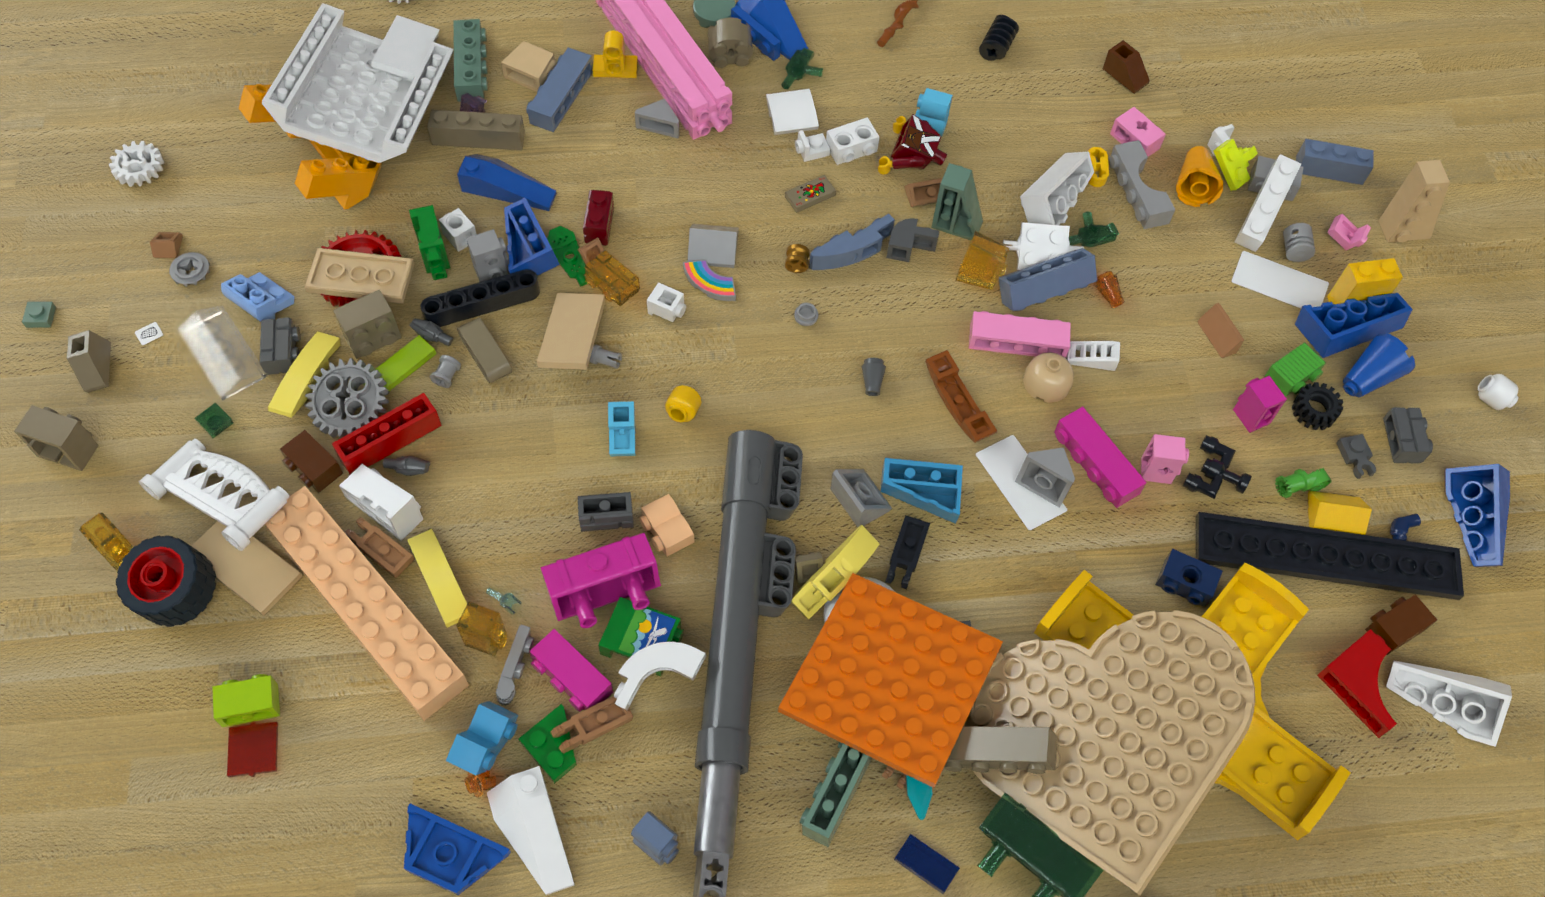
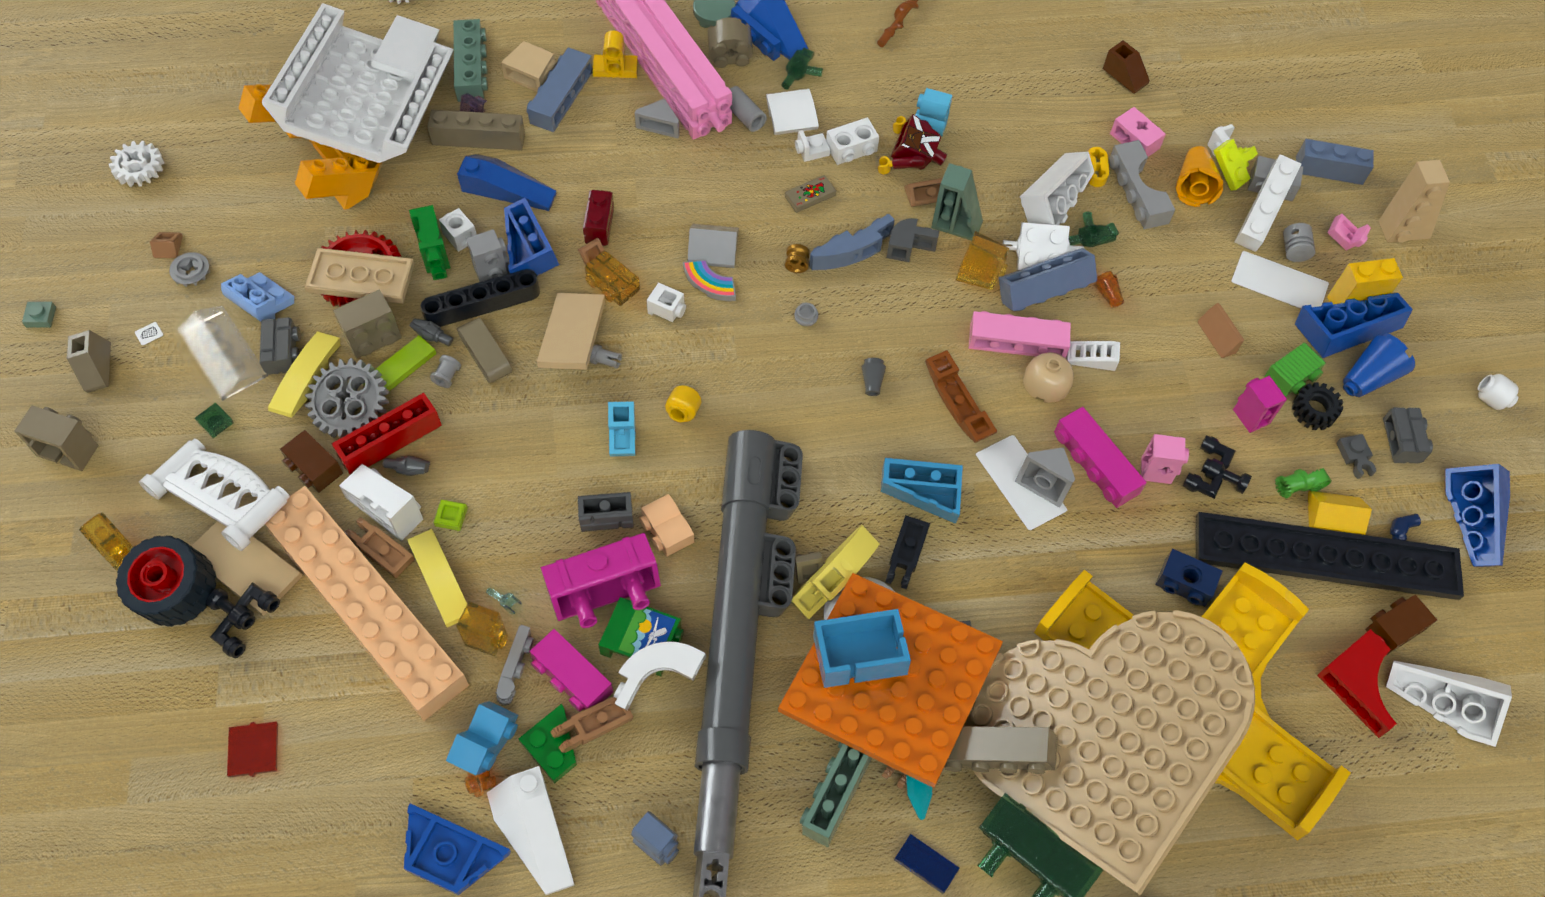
lime brick [212,674,280,728] -> none
green piece [547,226,589,287] -> none
light grey slope [830,469,892,527] -> none
black piece [979,14,1019,61] -> none
none -> black piece [206,582,280,658]
none -> lime tile [433,500,468,531]
none -> light grey pin [730,86,767,132]
none -> dark azure piece [813,609,911,688]

